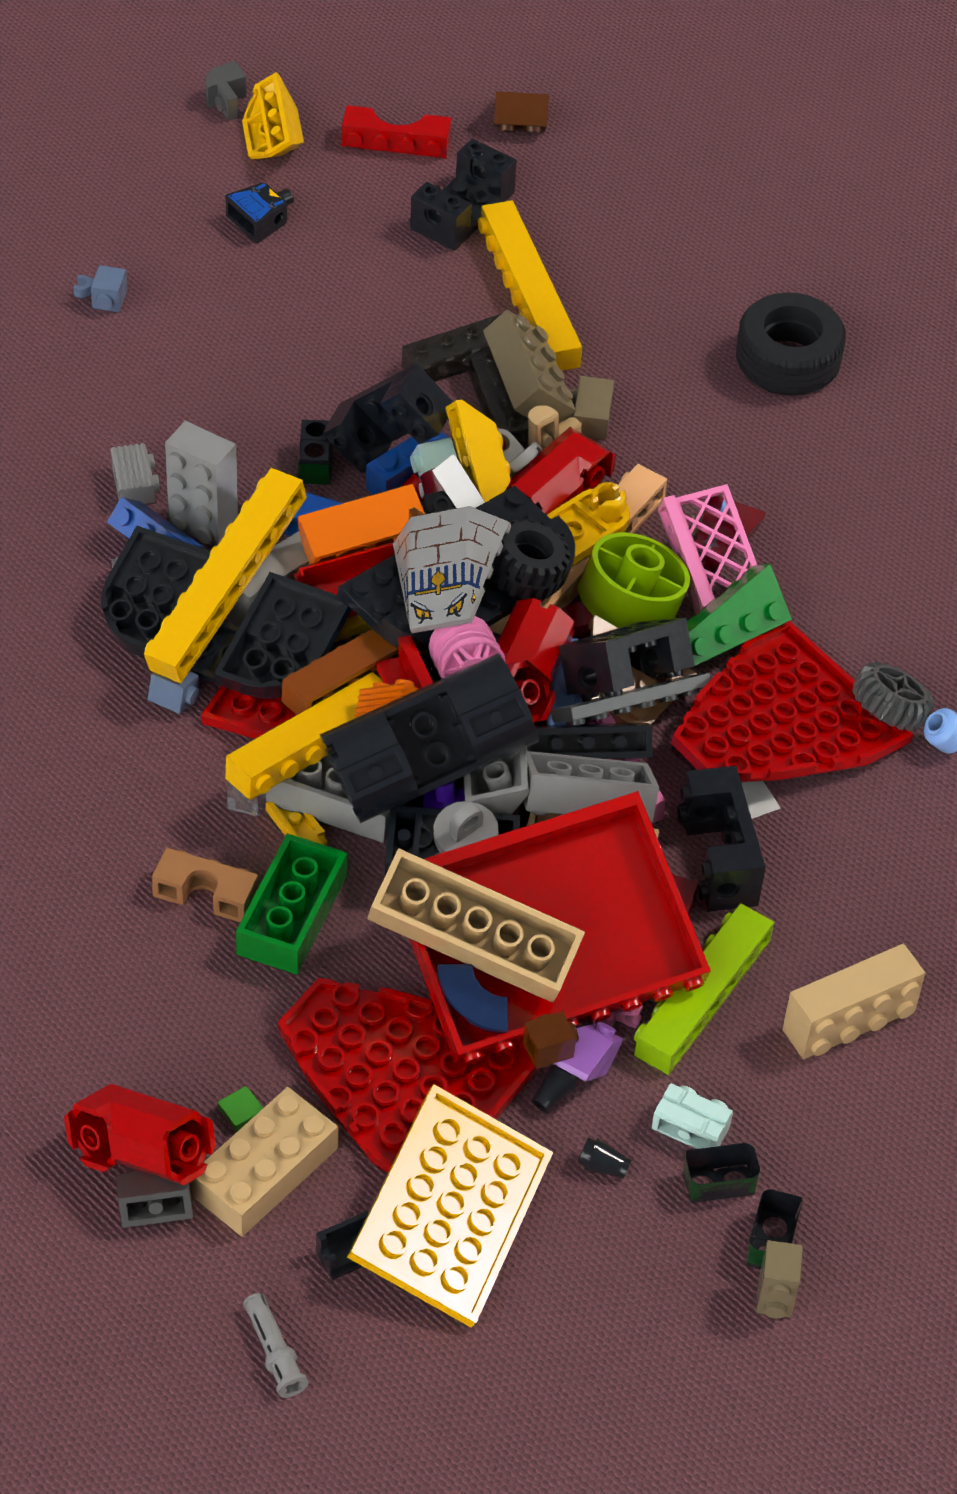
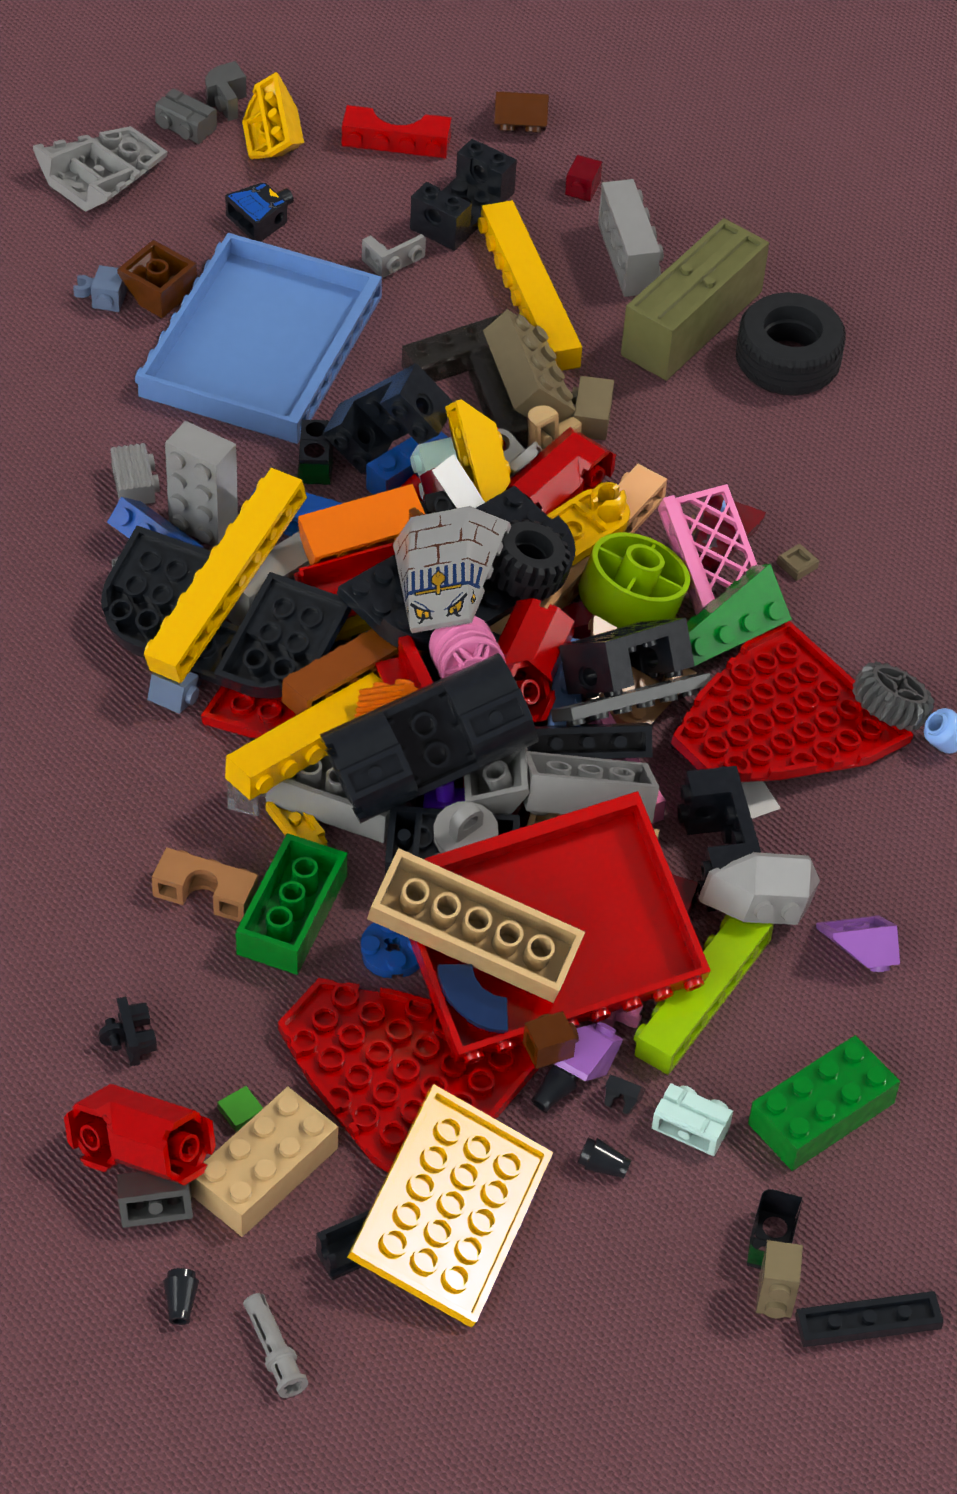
black piece [683,1143,760,1203] -> none
tan brick [782,943,925,1060] -> none
none -> light grey wedge [33,126,168,212]
none -> black hips [98,996,157,1066]
none -> reddish brown slope [117,240,197,318]
none -> medium blue panel [135,233,382,444]
none -> dark grey brick [155,88,217,144]
none -> black cone [163,1268,199,1325]
none -> blue plate [360,923,420,978]
none -> light grey bracket [362,234,426,278]
none -> dark red brick [565,155,602,202]
none -> light grey brick [598,179,664,297]
none -> black tile [605,1074,646,1115]
none -> olive brick [621,218,769,381]
none -> light grey wedge [698,852,820,925]
none -> green brick [748,1035,900,1171]
none -> dark tan tile [777,543,819,581]
none -> black plate [795,1291,944,1347]
none -> medium lavender slope [816,915,900,972]

